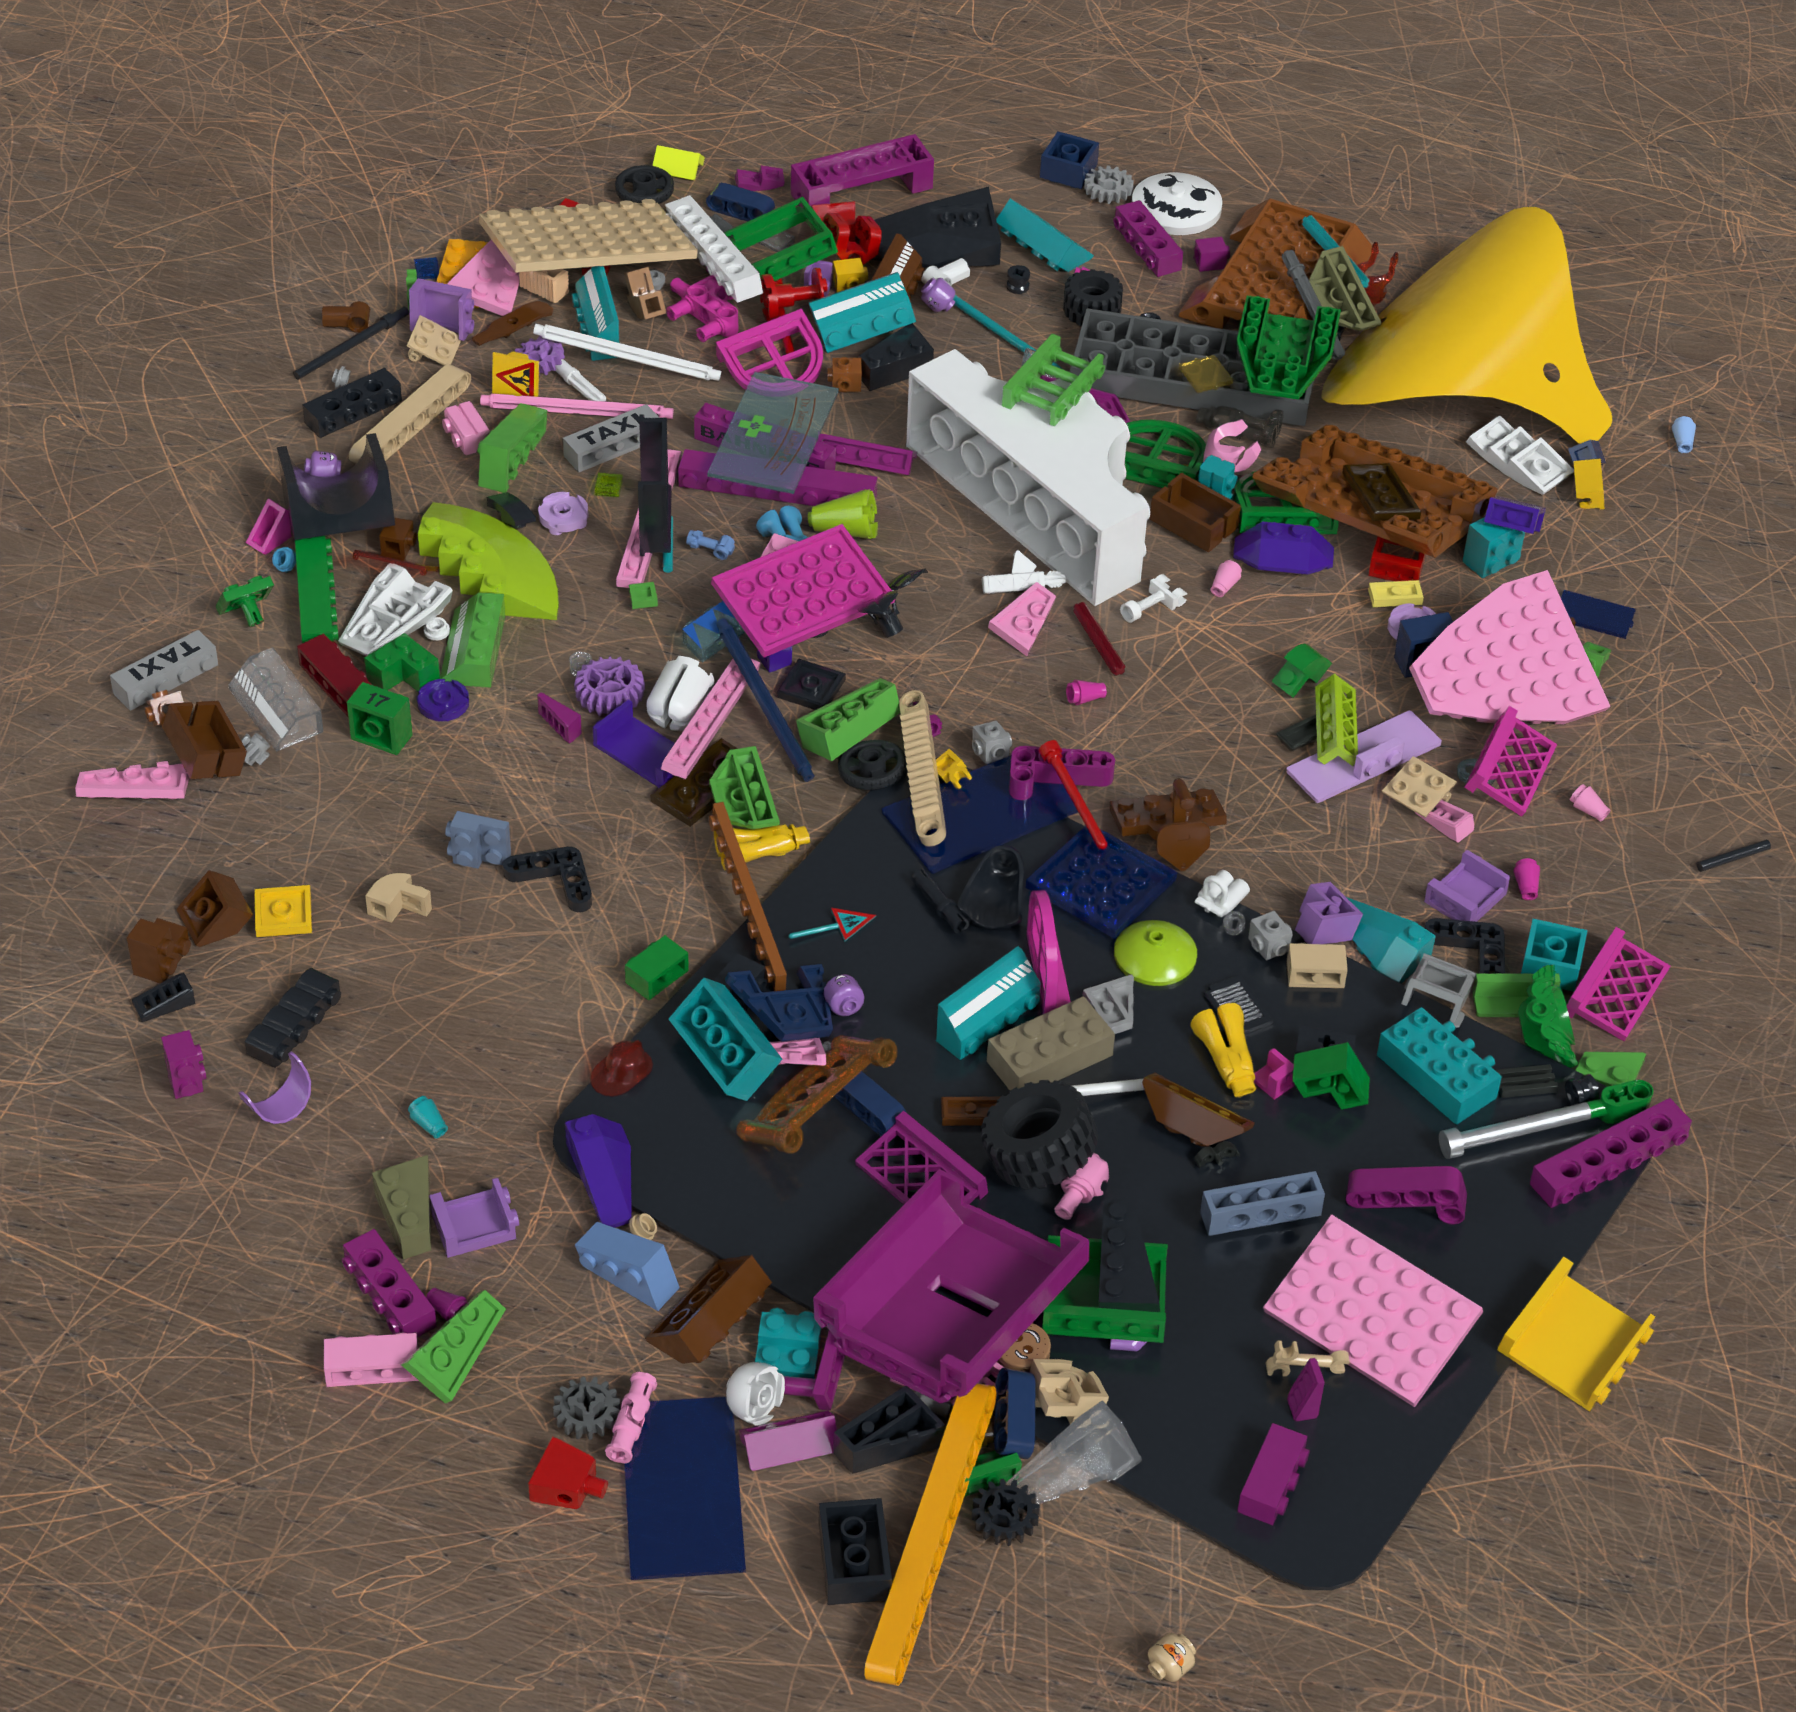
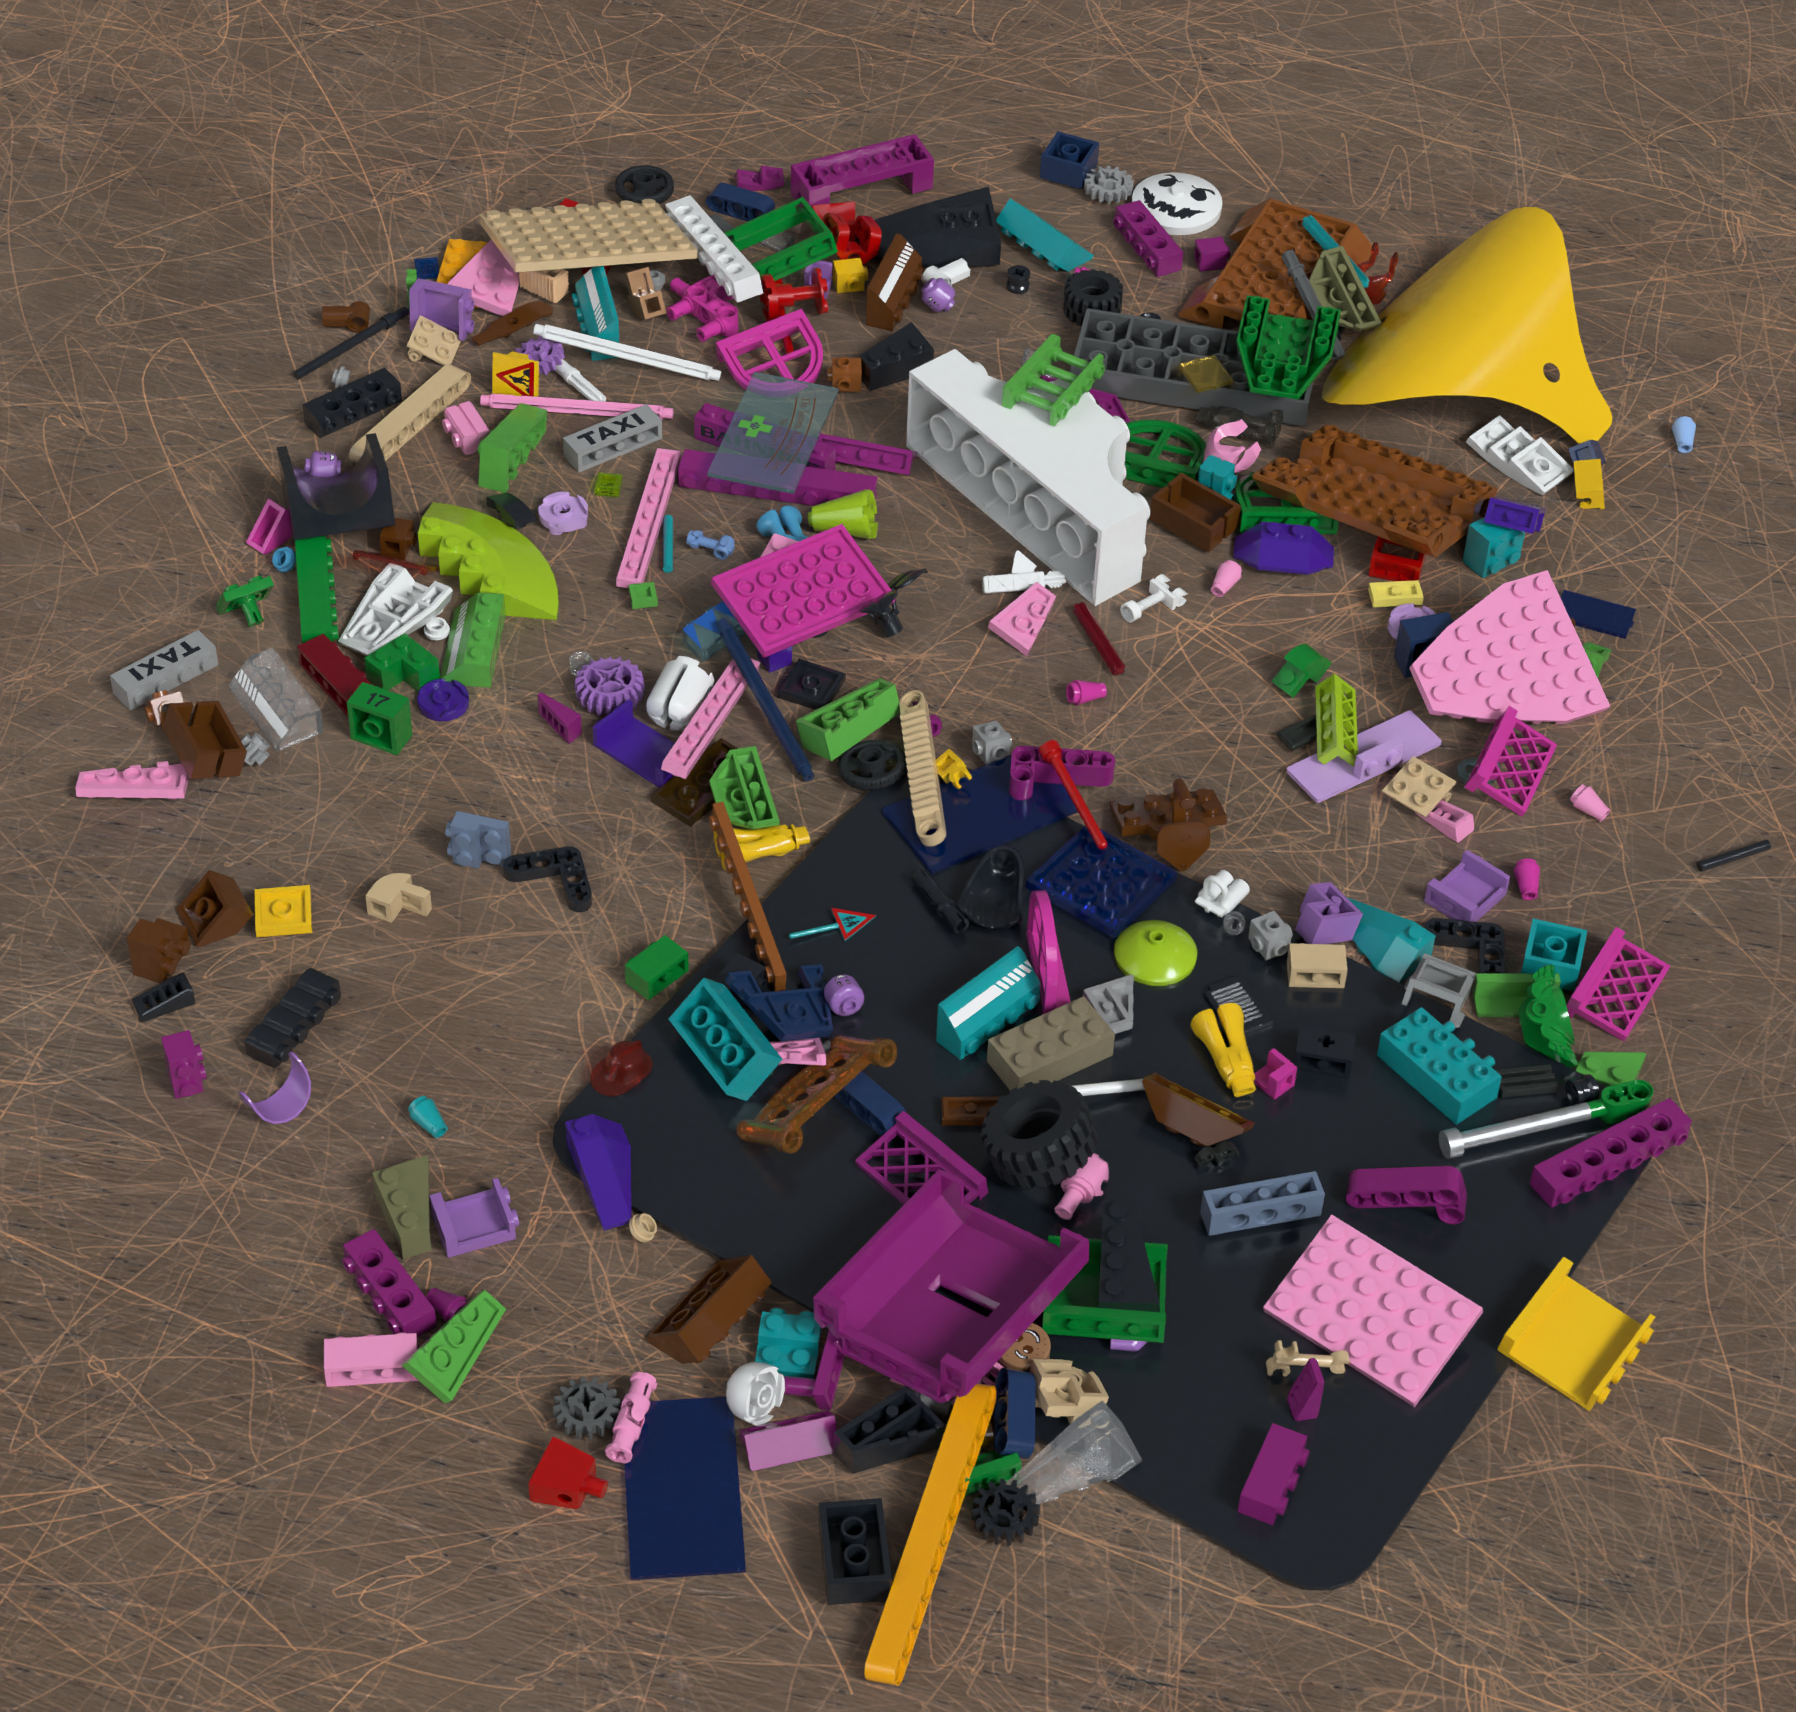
medium blue wedge [575,1222,680,1311] -> none
black piece [638,414,672,556] -> none
neon yellow panel [653,145,705,181] -> none
teal slope [809,272,916,353] -> none
teal bar [953,295,1063,369] -> none
tan head [1148,1633,1196,1682] -> none
green brick [1293,1042,1370,1110] -> none
dark brown tile [1342,463,1421,521] -> none

